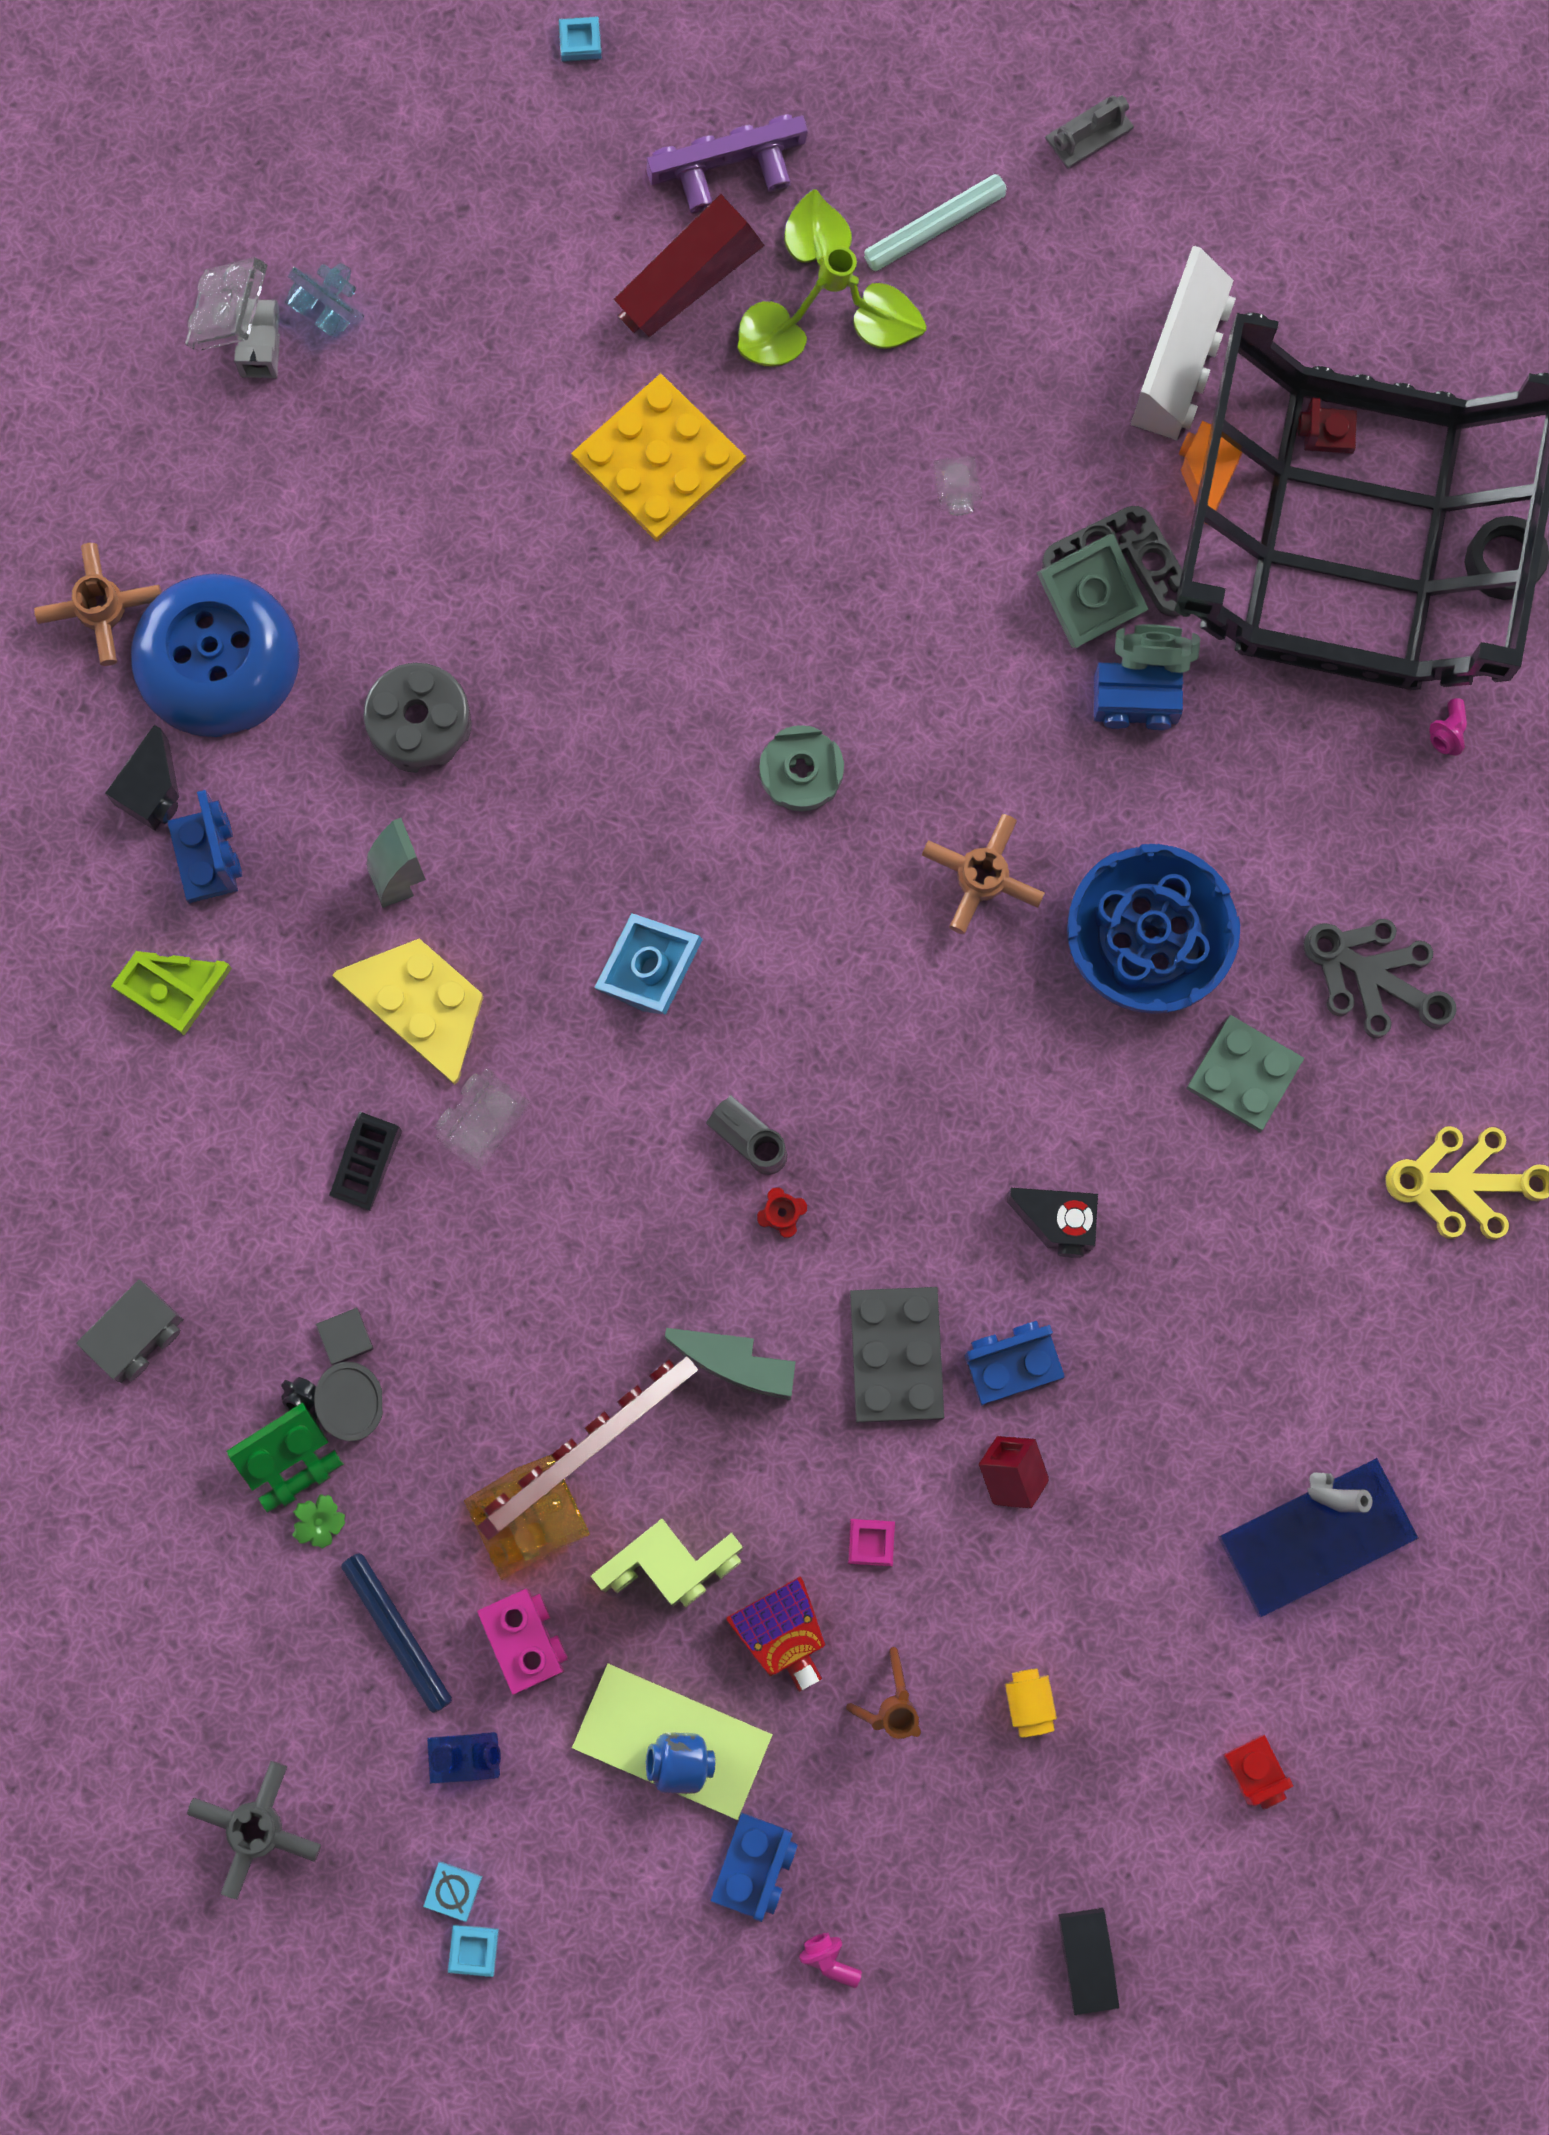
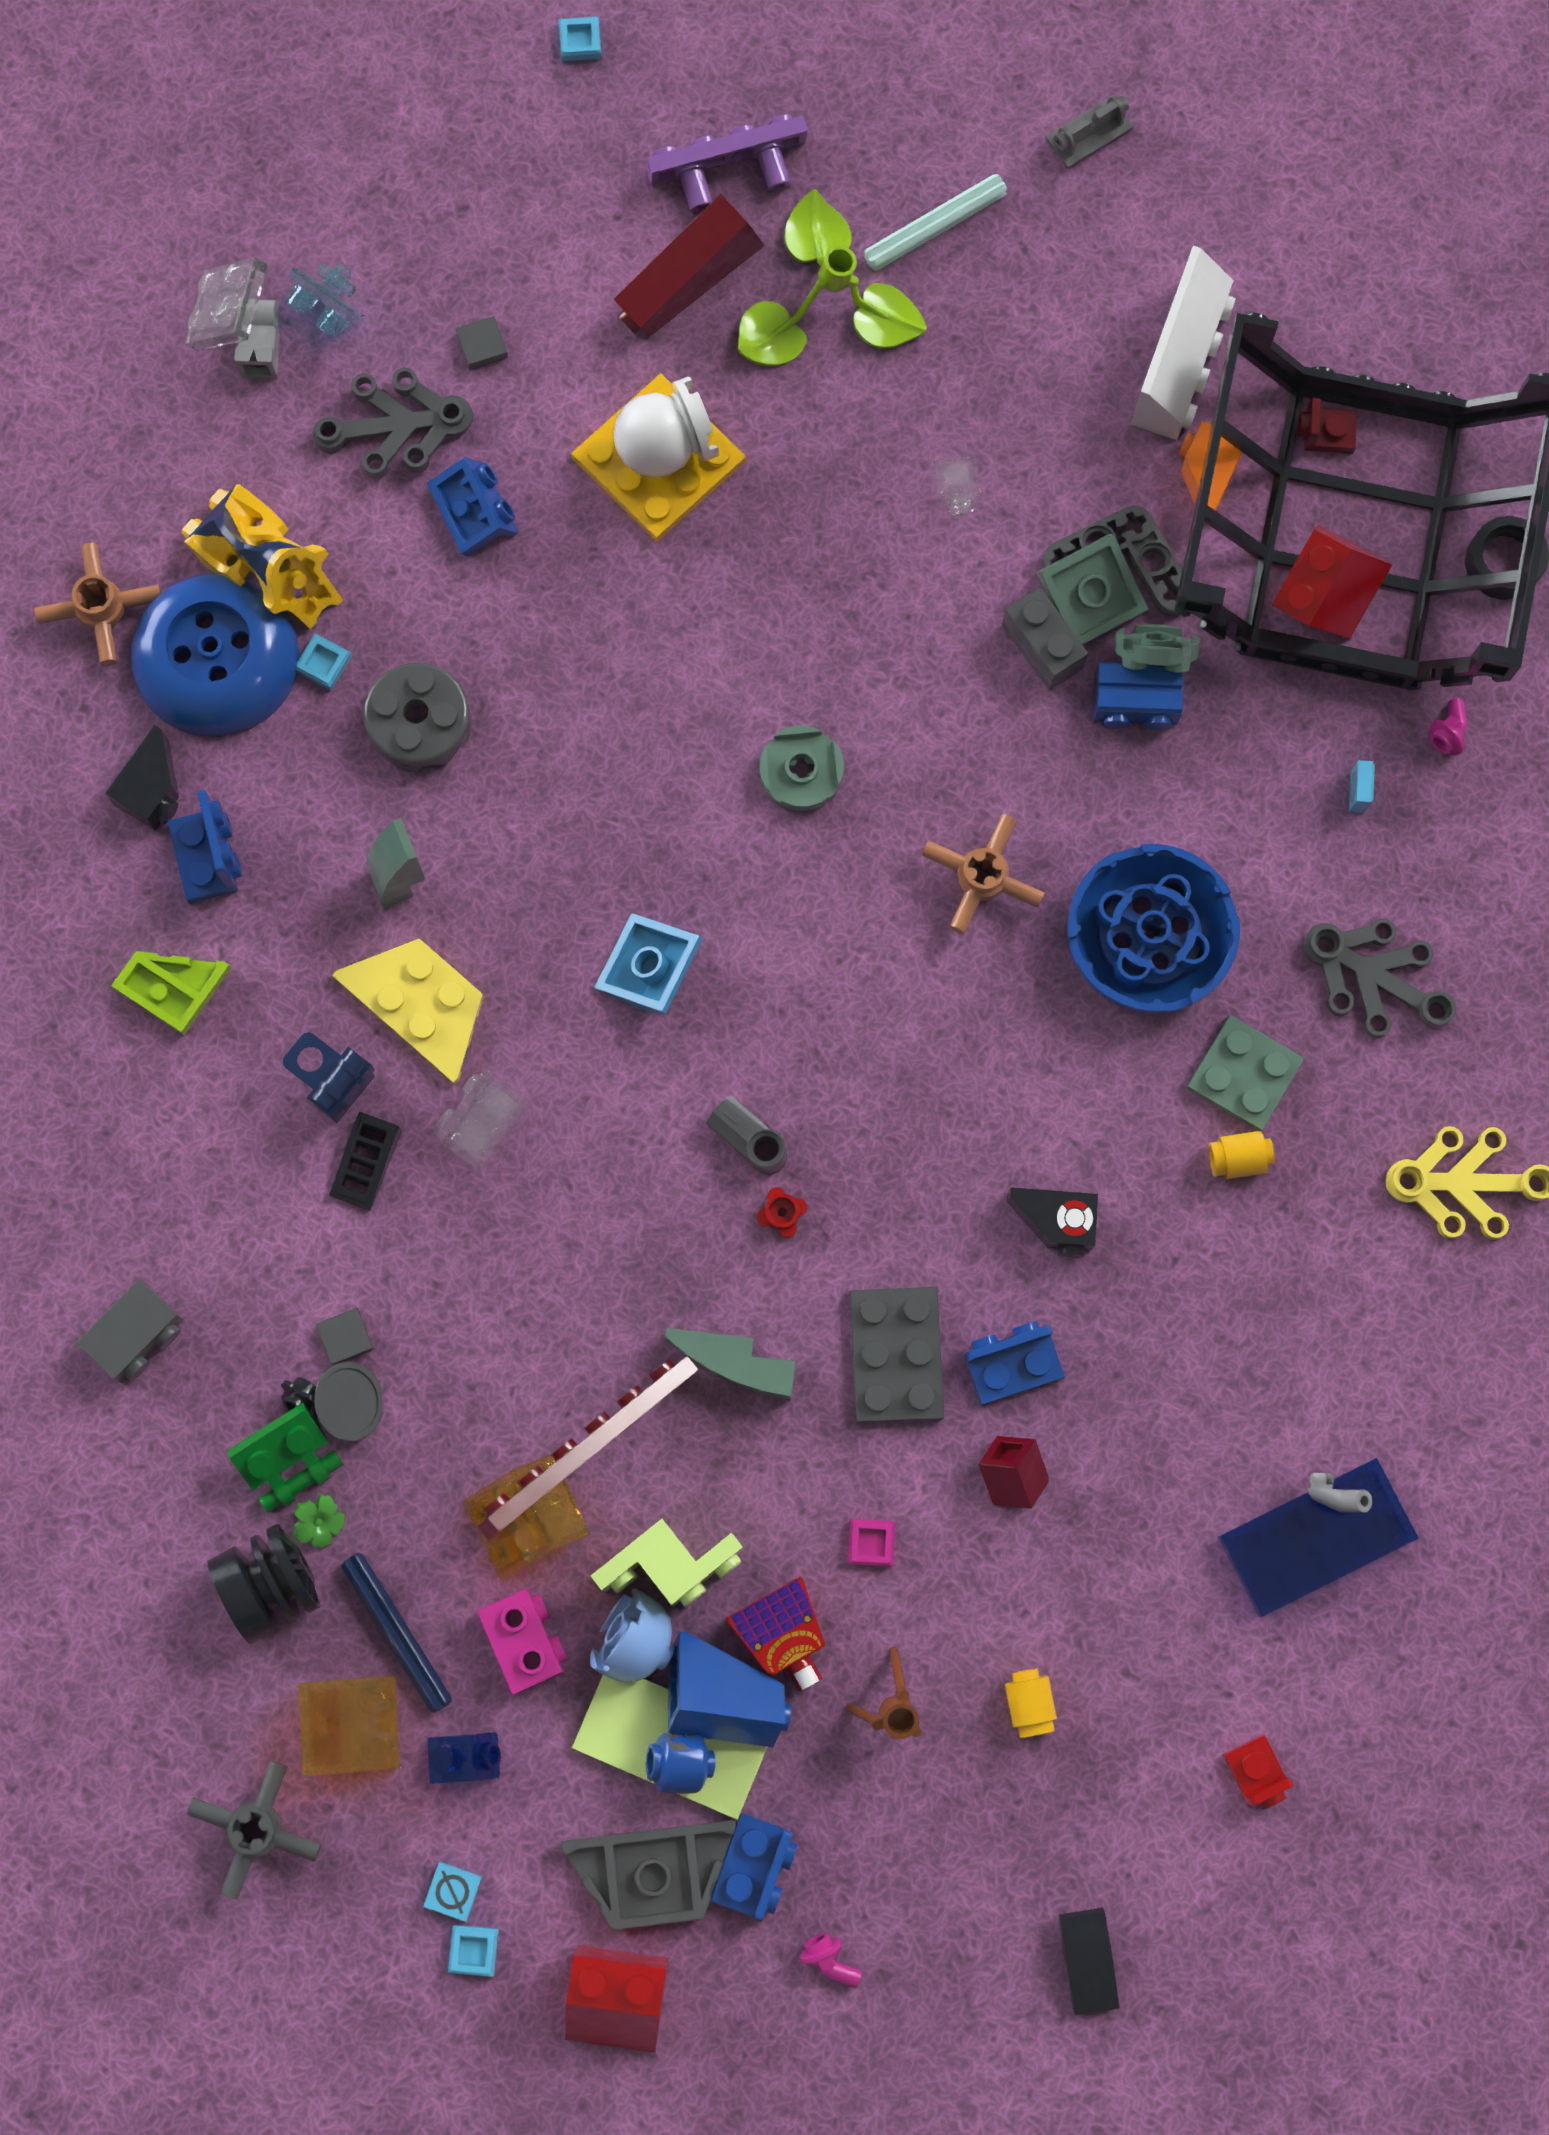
none -> yellow hips [182,484,343,629]
none -> black wheel [208,1524,320,1644]
none -> dark blue piece [283,1033,375,1123]
none -> medium azure tile [295,633,352,691]
none -> clear yellow slope [298,1676,400,1776]
none -> dark grey plant [313,367,473,479]
none -> blue bracket [427,457,518,556]
none -> dark grey tile [455,316,508,370]
none -> dark grey wing [561,1819,736,1930]
none -> red slope [565,1945,669,2053]
none -> light blue cylinder [590,1588,674,1682]
none -> white tile [613,376,719,478]
none -> blue slope [668,1632,791,1747]
none -> dark grey brick [1002,587,1088,691]
none -> yellow brick [1208,1131,1275,1179]
none -> red slope [1272,525,1393,639]
none -> medium azure tile [1349,760,1375,813]

